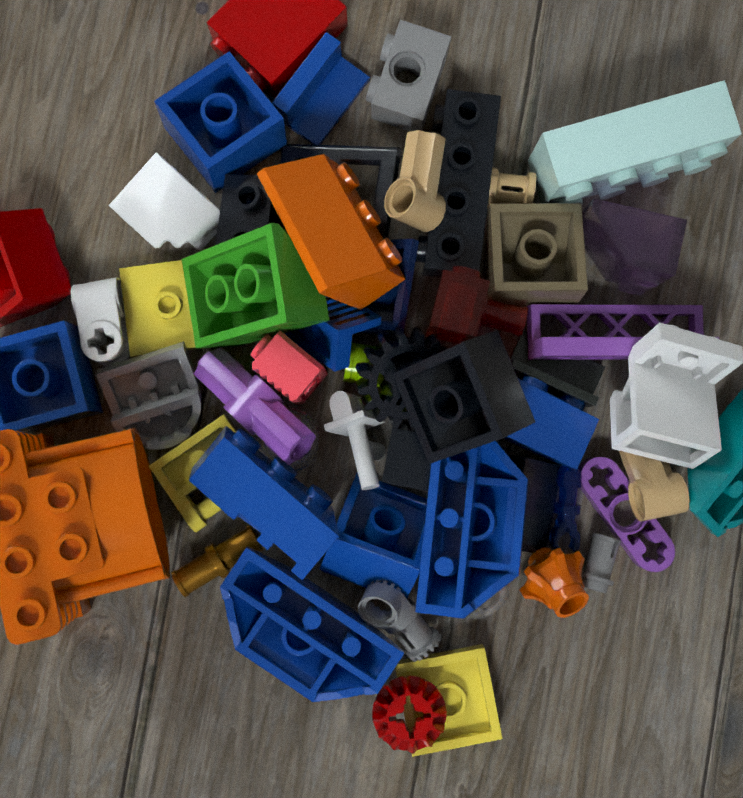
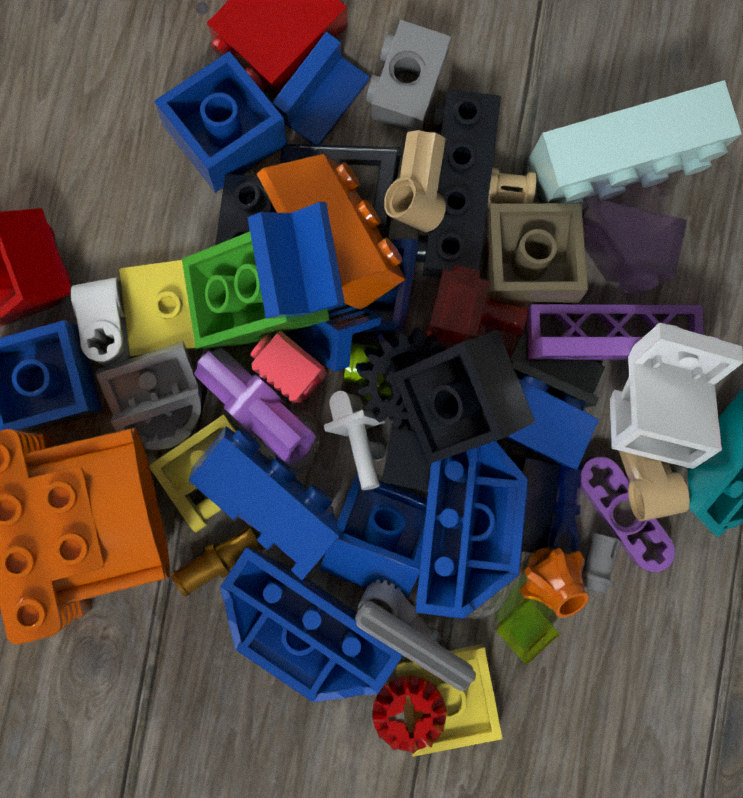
white piece [109,152,220,250] -> none
none -> blue panel [247,202,345,319]
none -> light grey axle [355,602,476,691]
none -> clear neon green plate [493,599,560,665]

